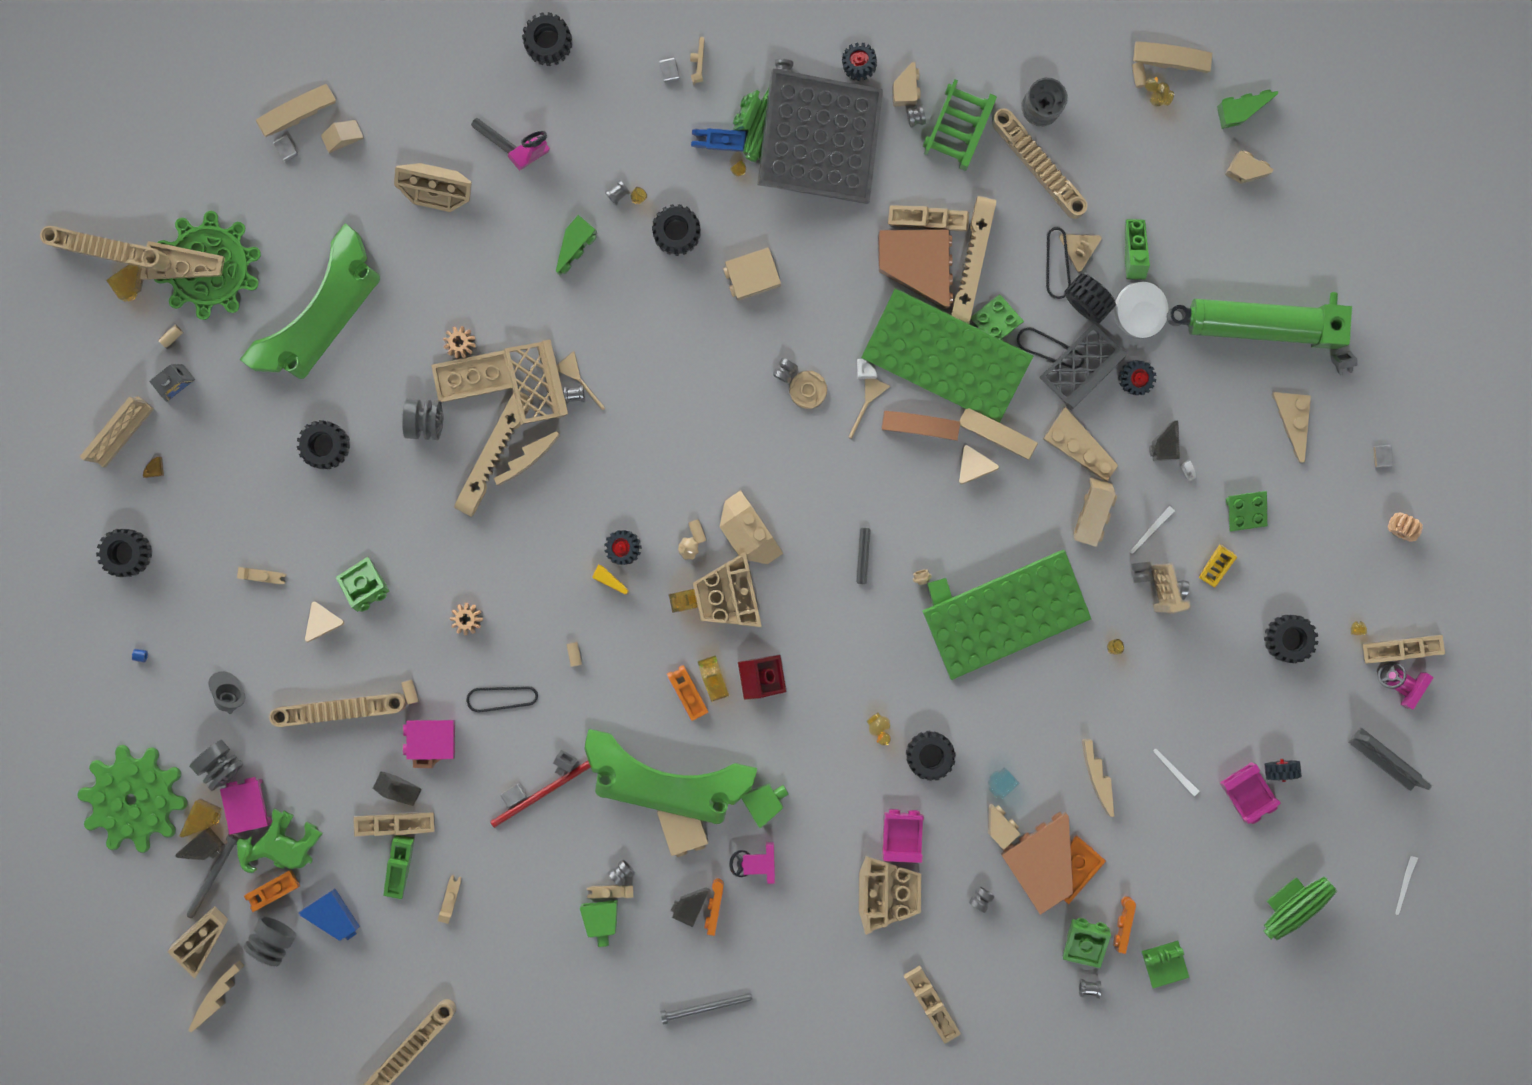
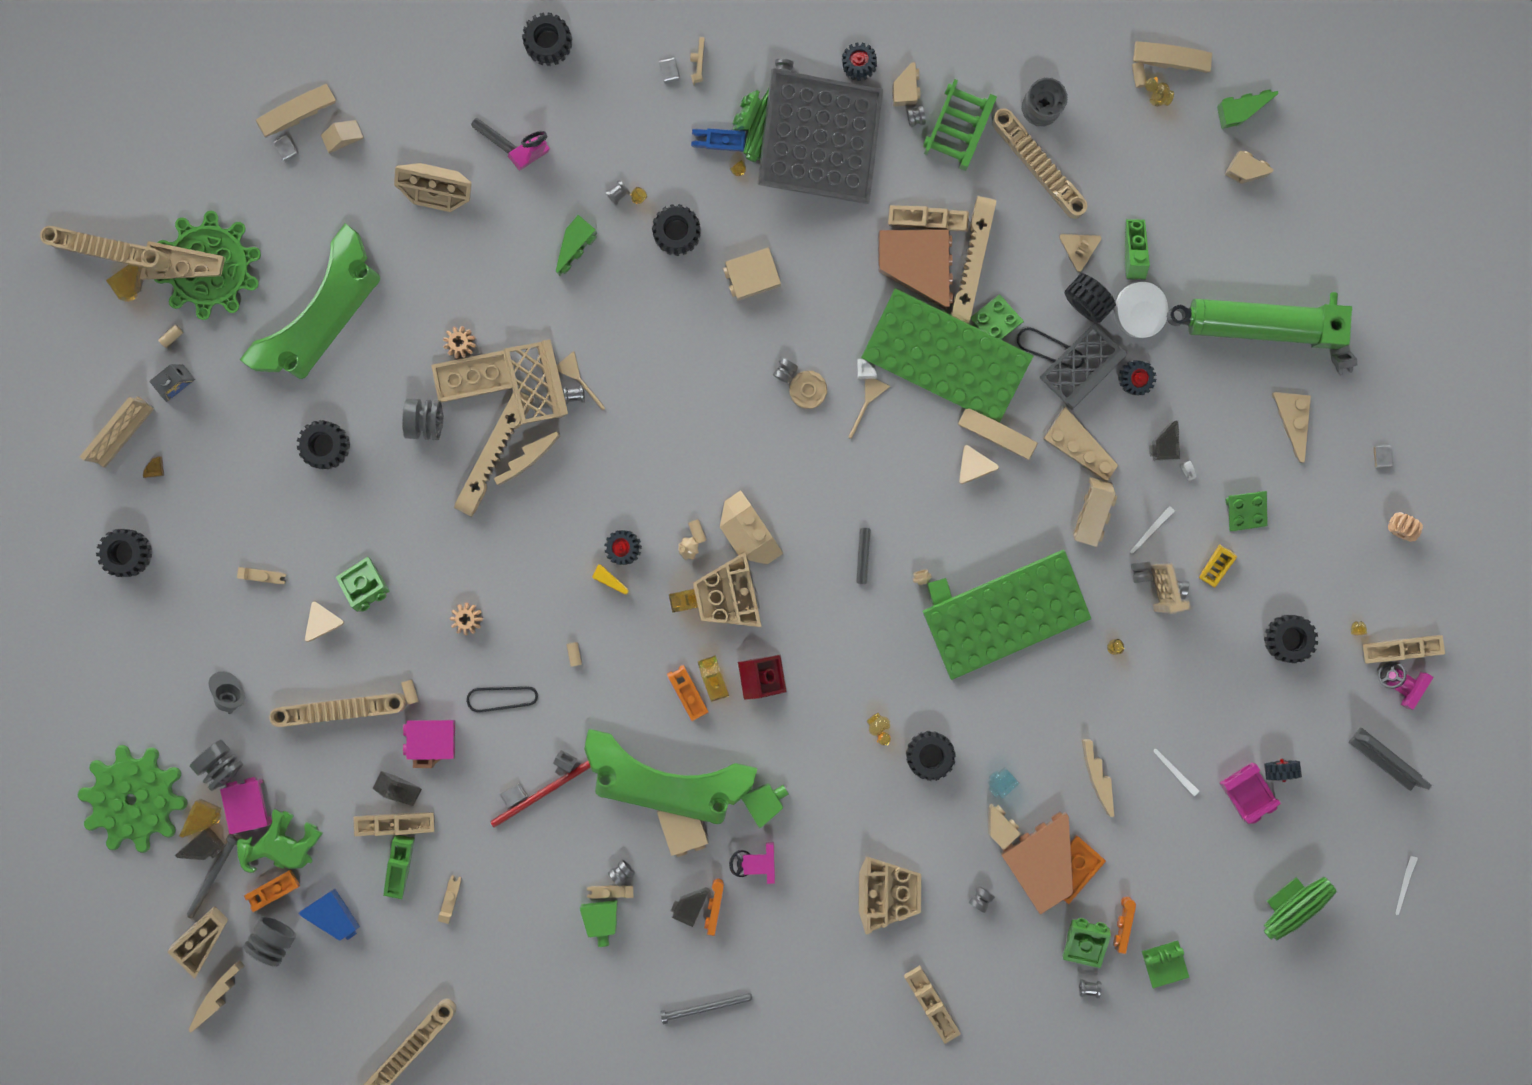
blue piece [132,649,148,662] -> none
nougat slope [882,411,960,441] -> none
dark pink panel [882,809,924,863] -> none
black piece [1046,227,1071,299] -> none

